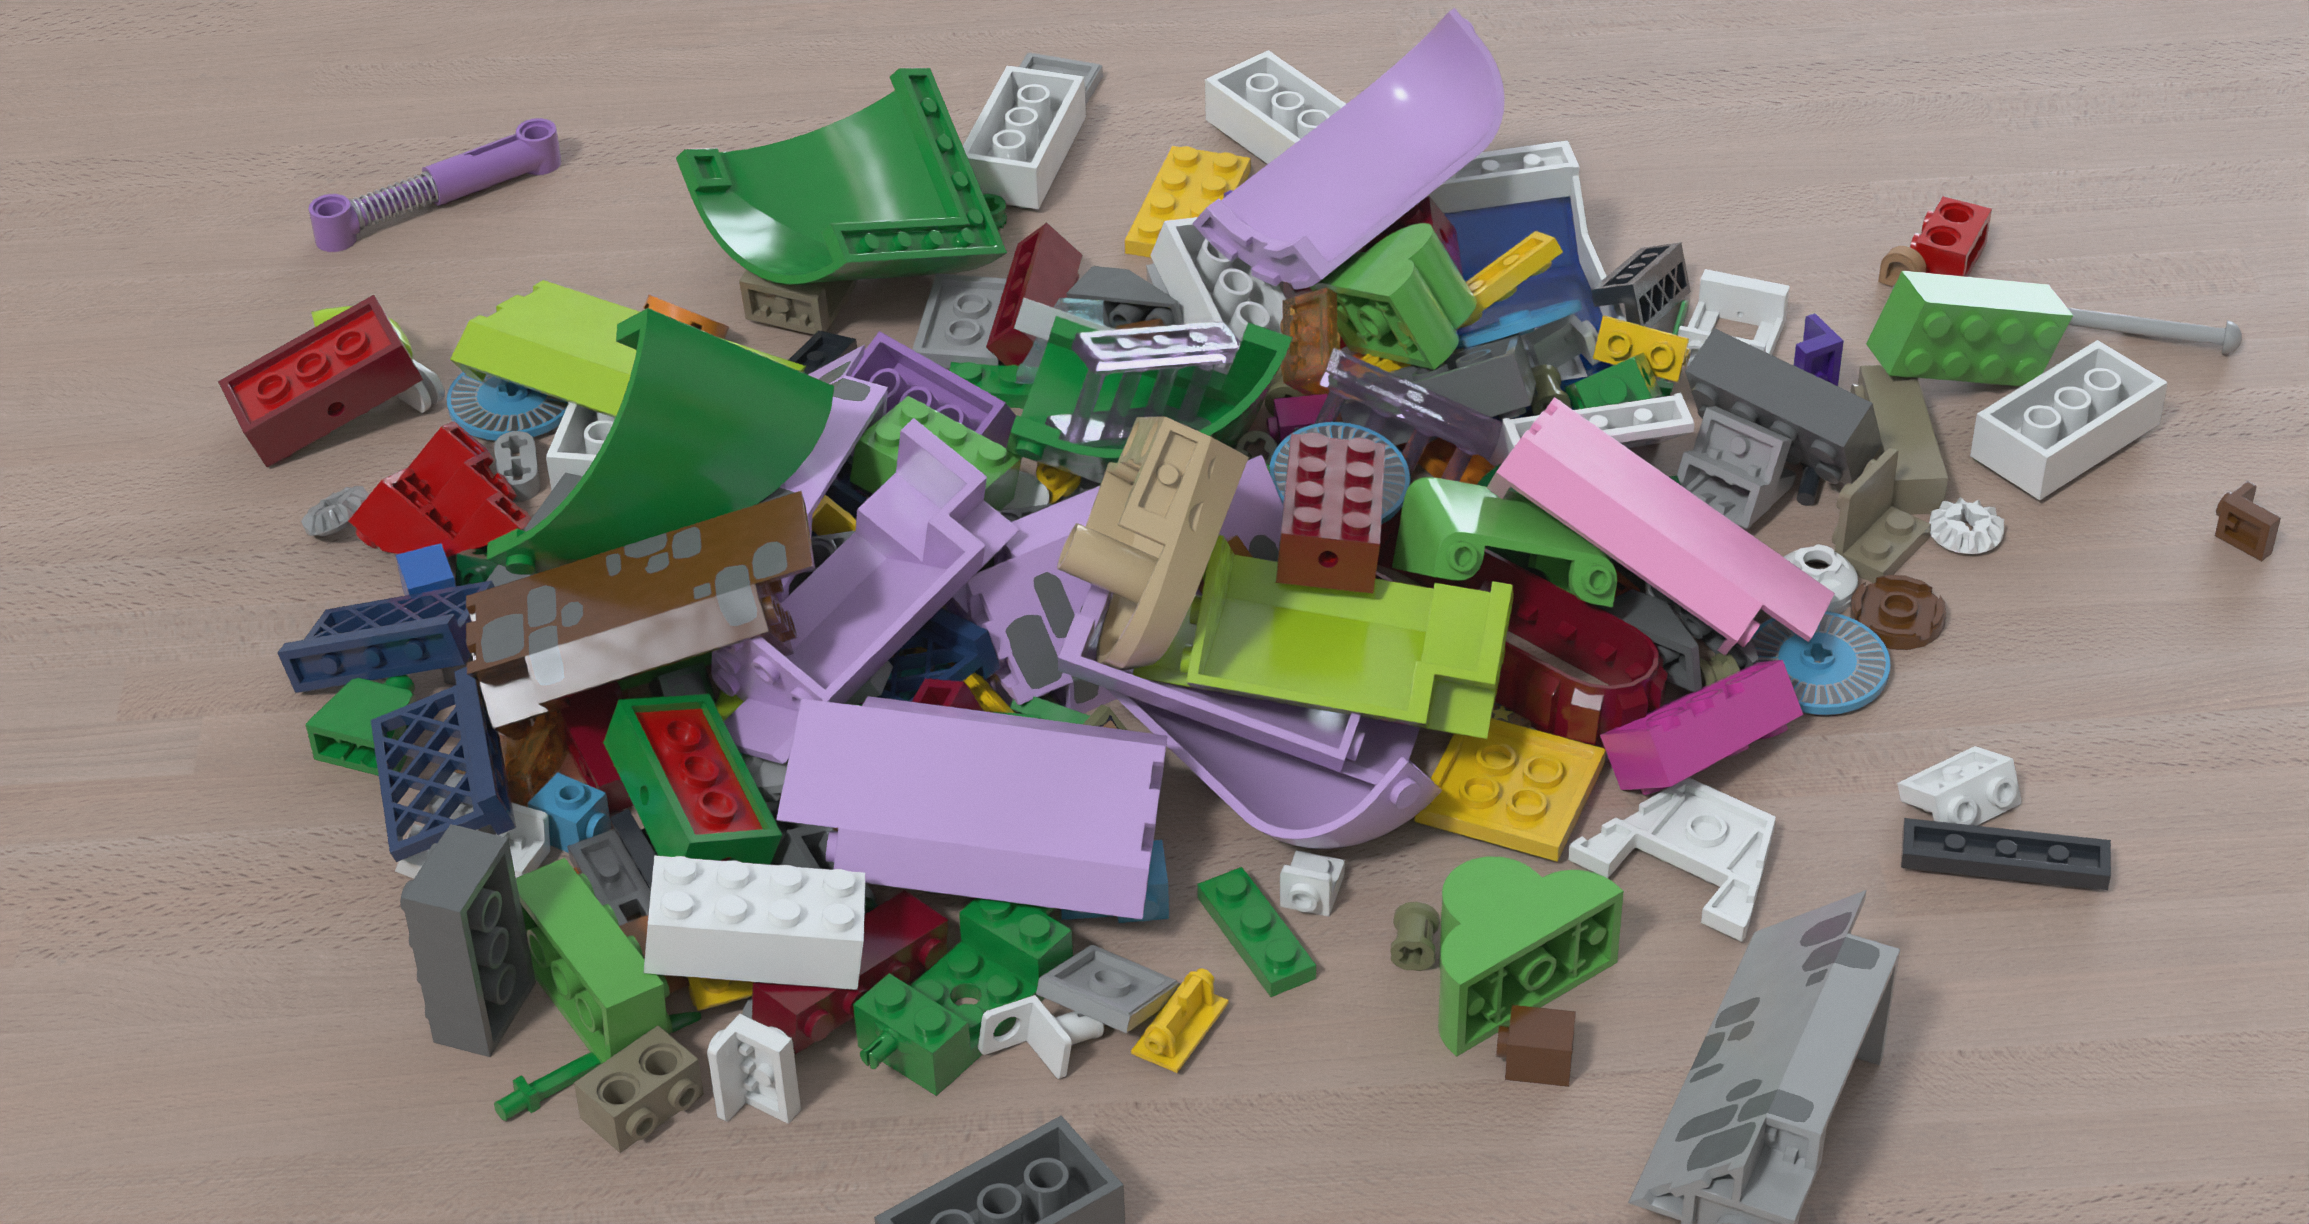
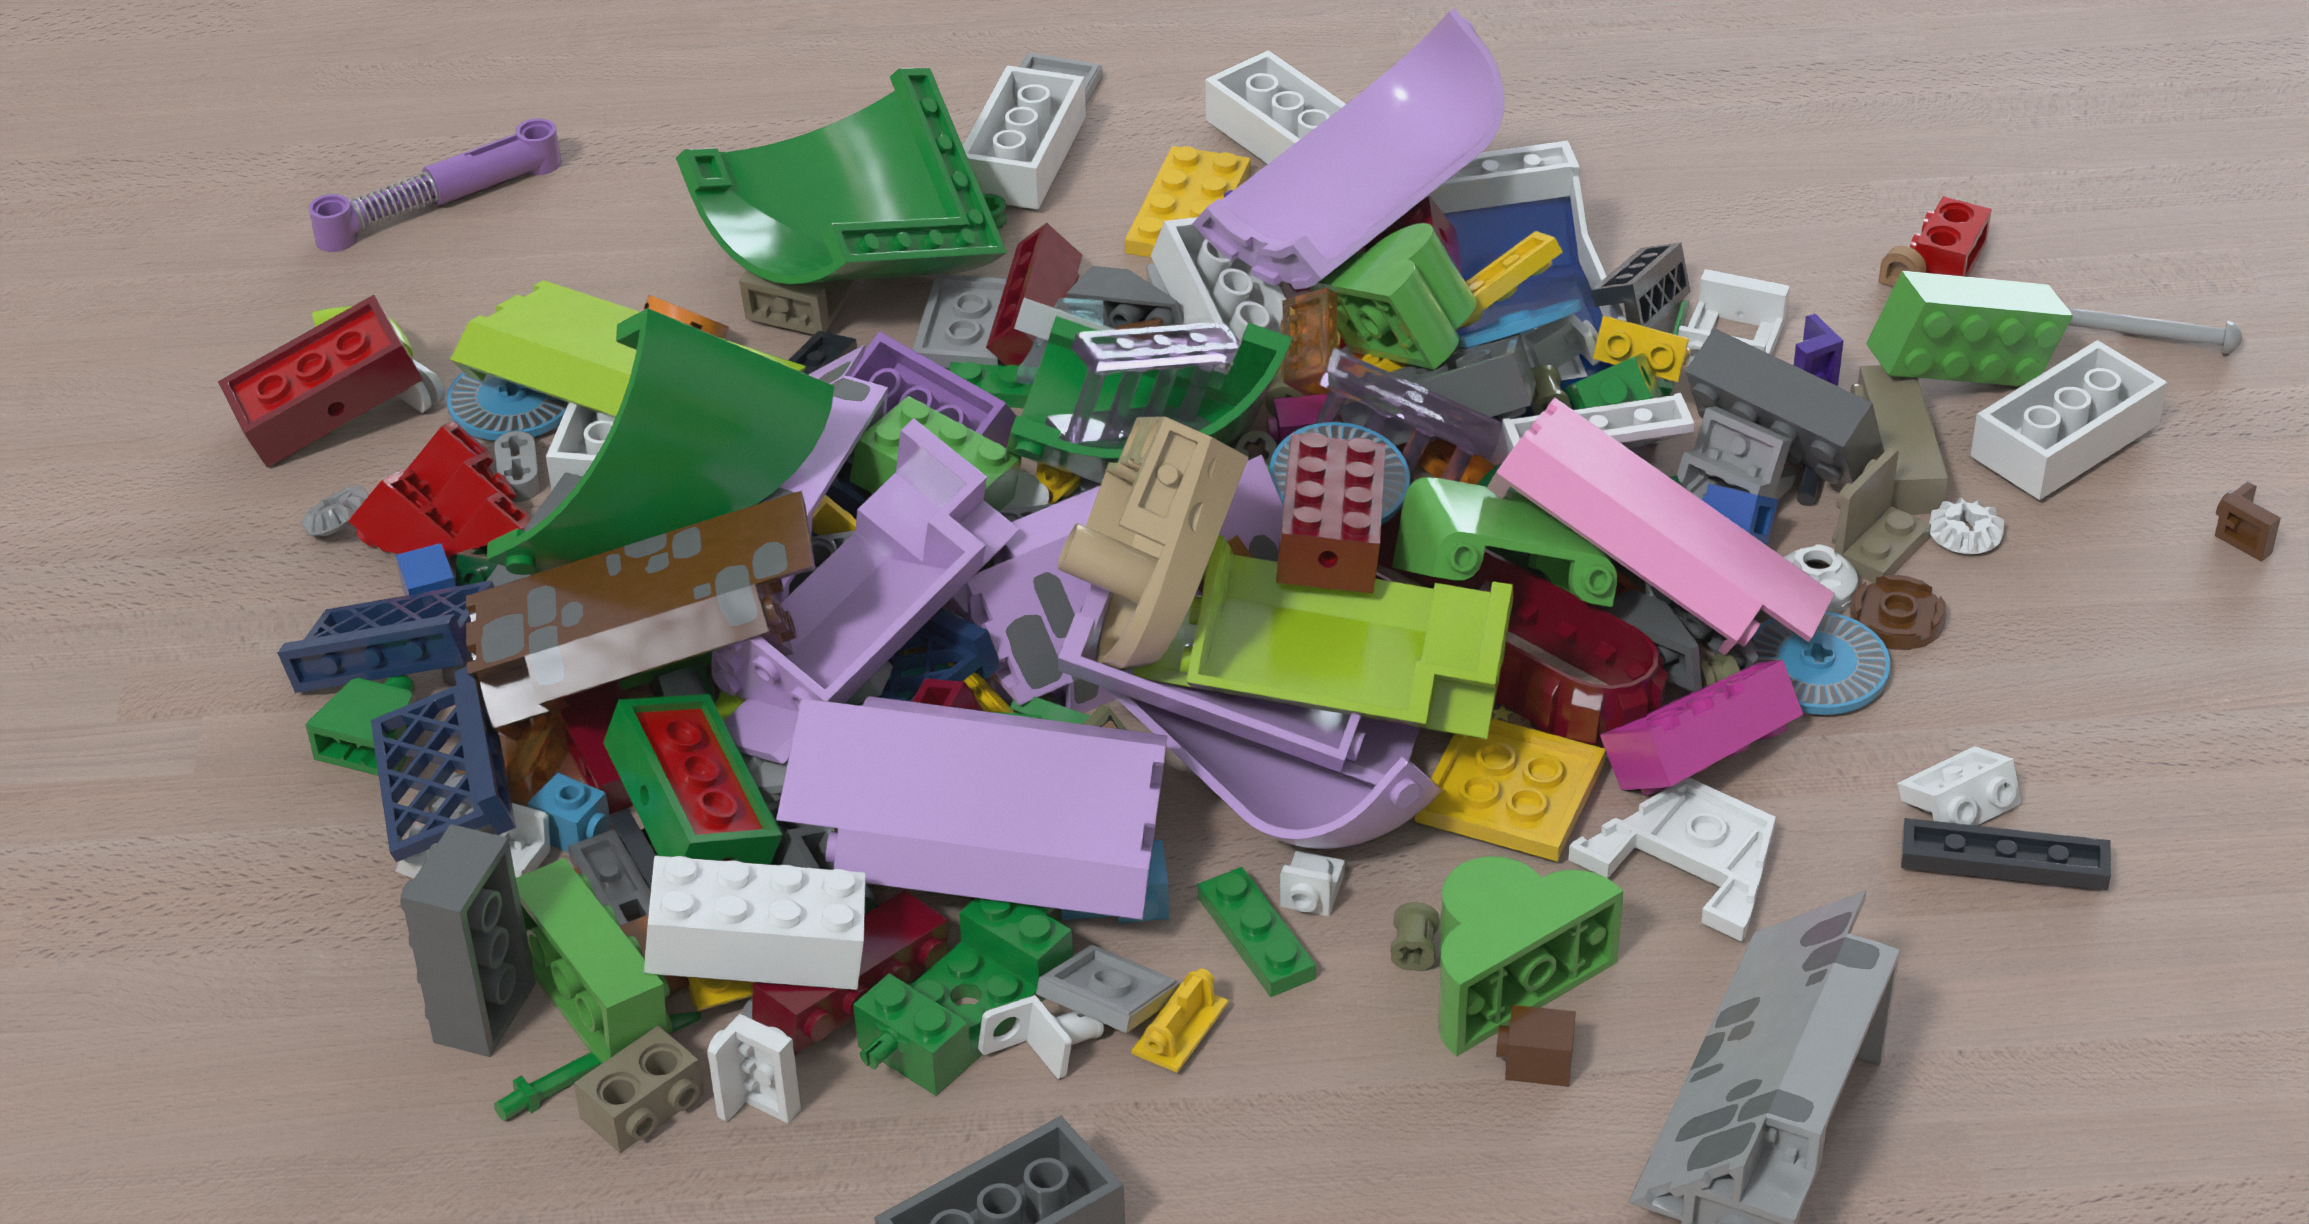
none -> blue brick [1702,484,1779,545]

